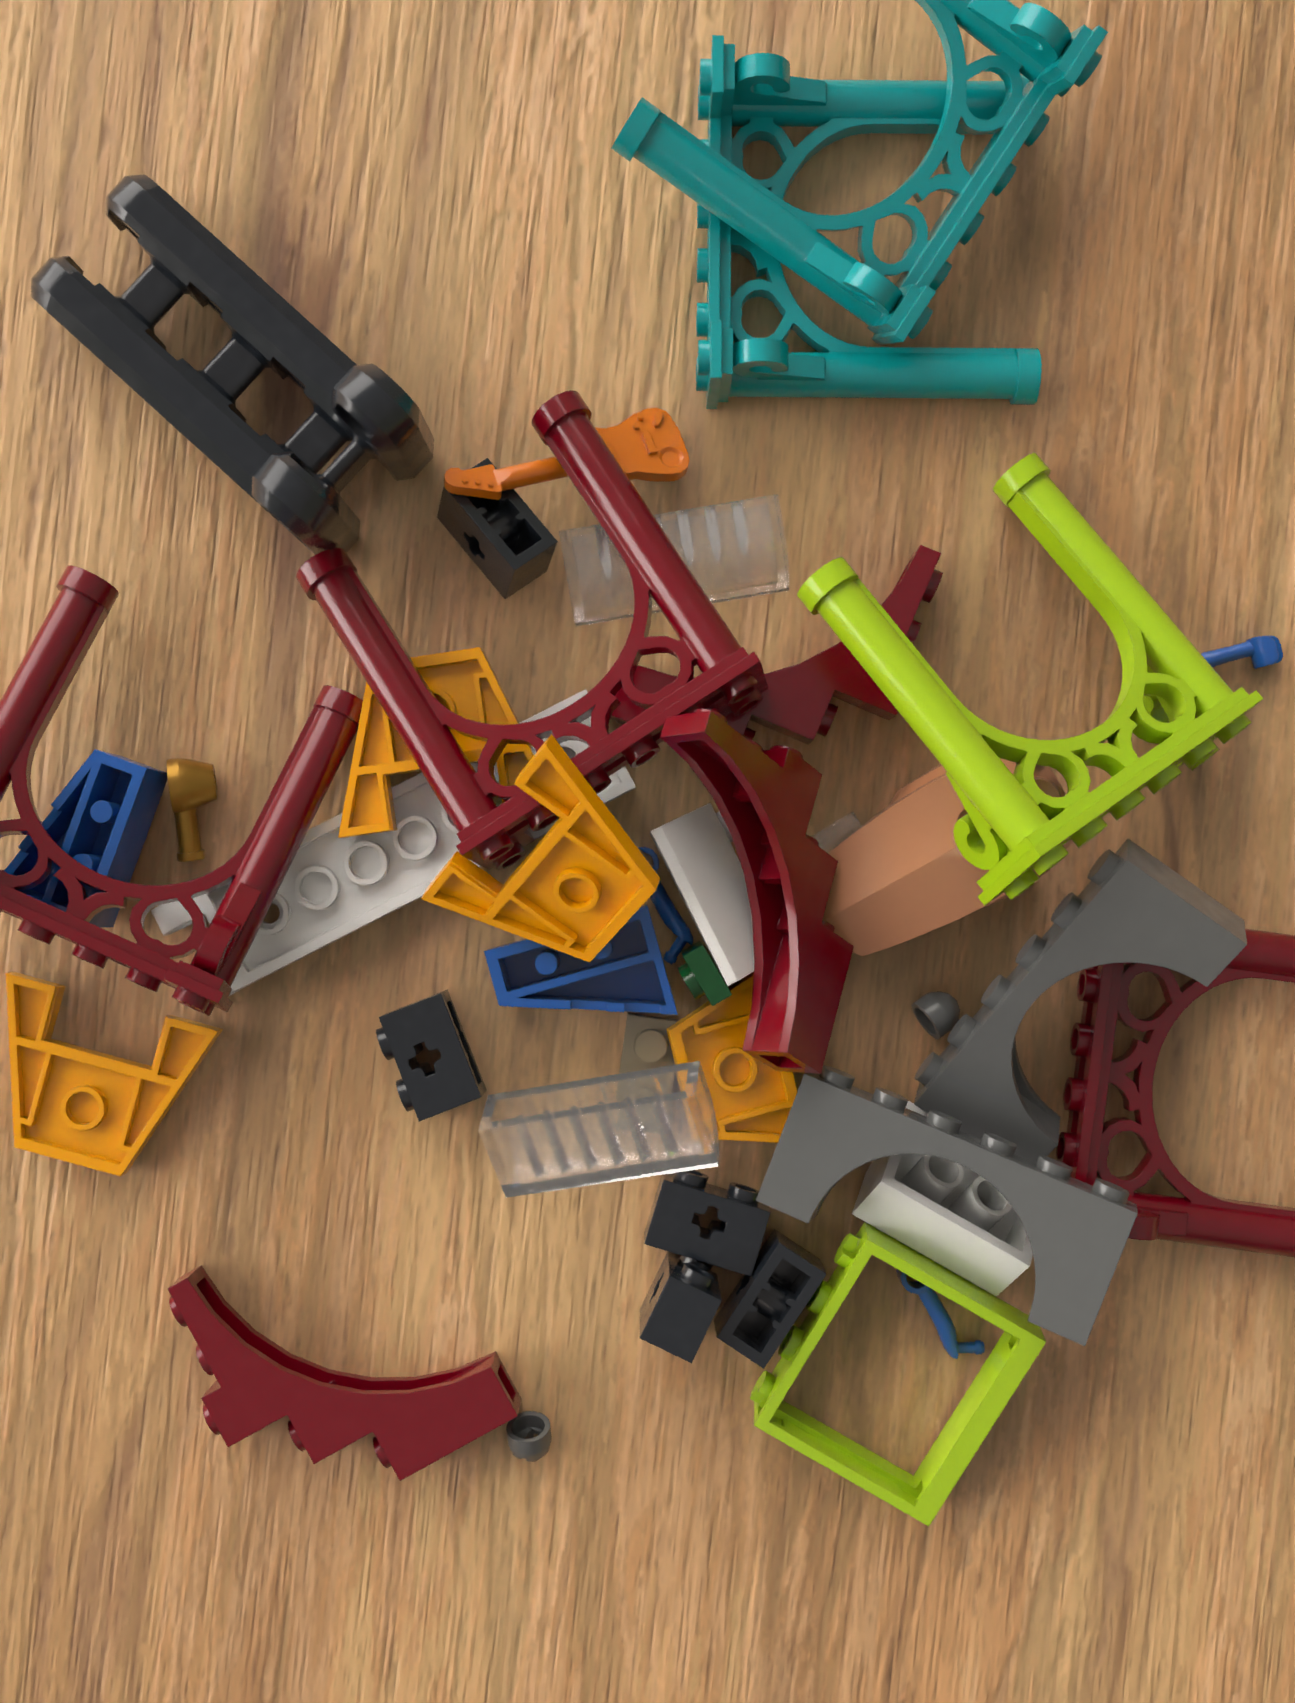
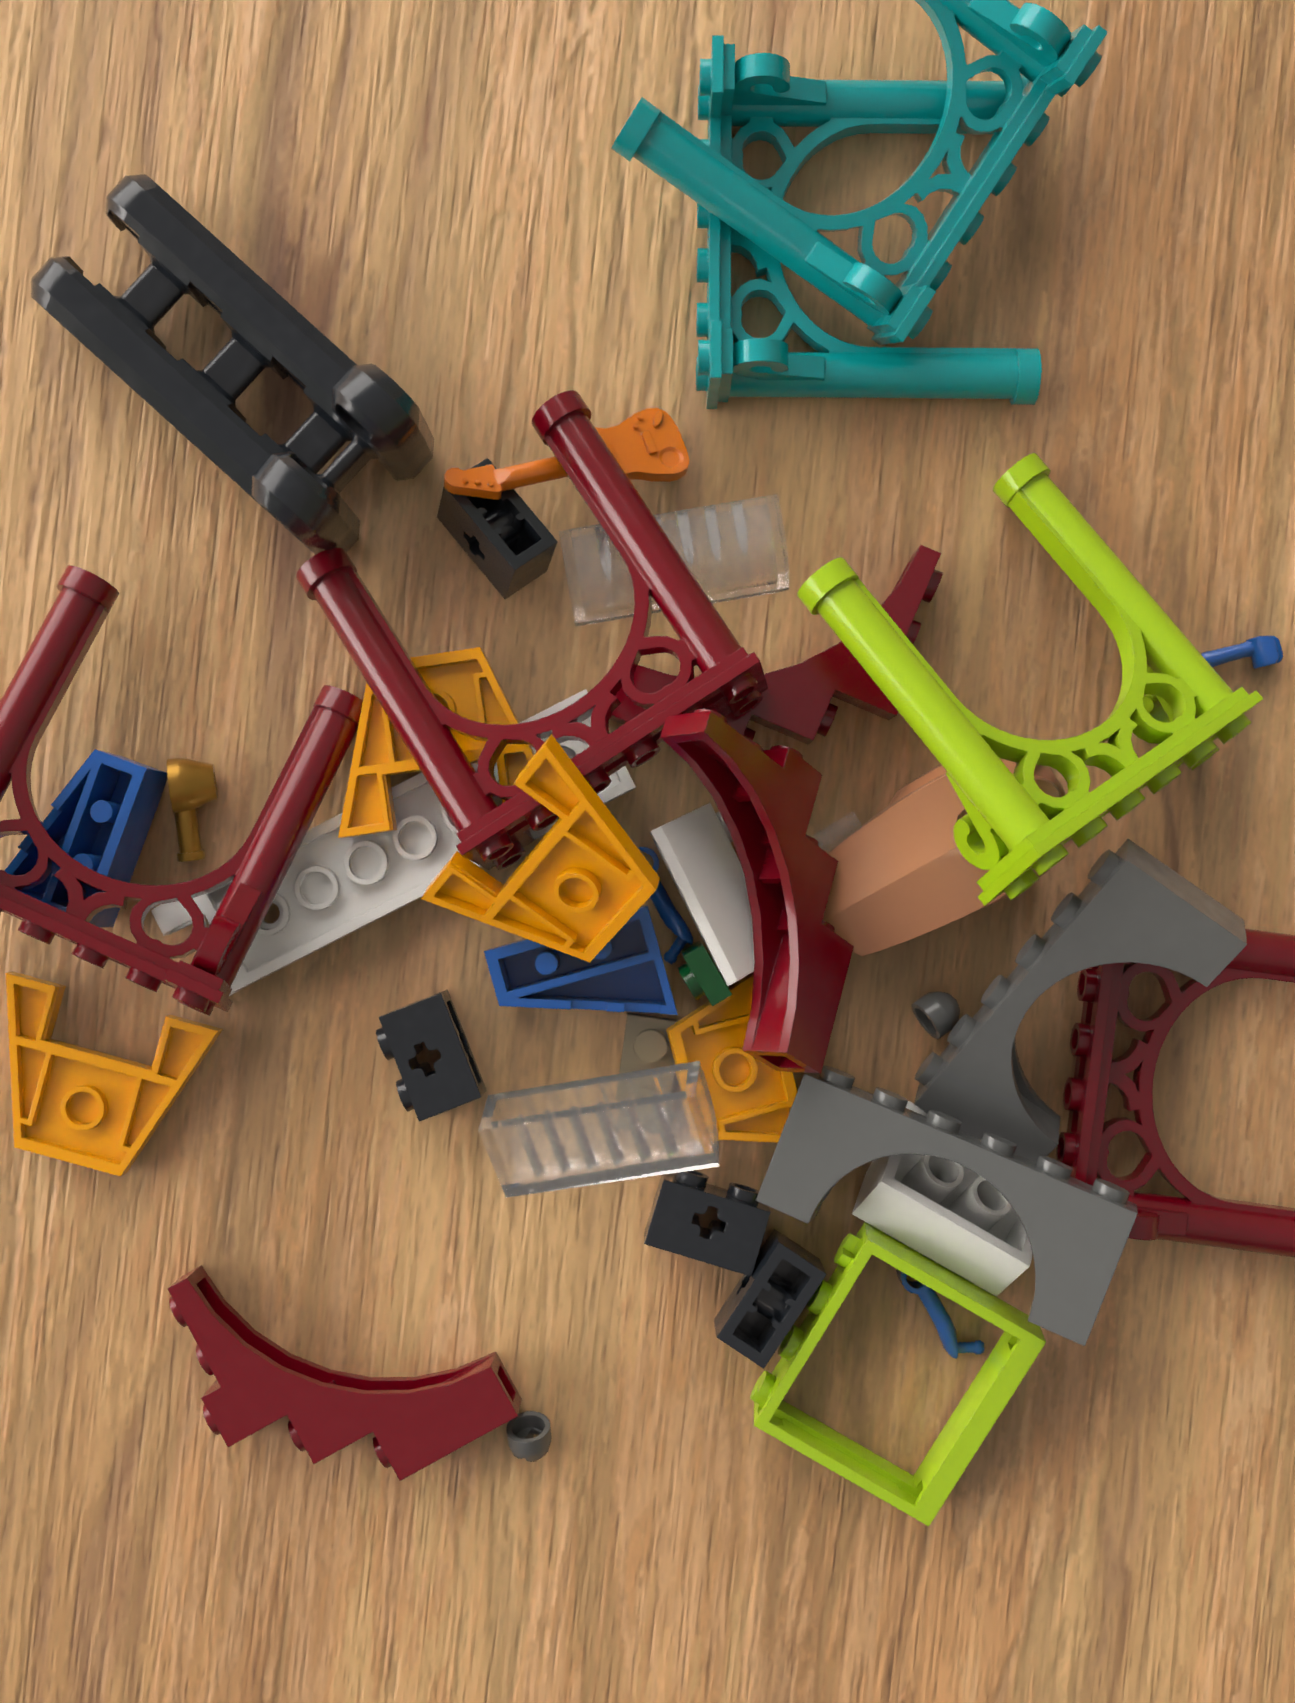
black brick [639,1251,722,1363] -> none

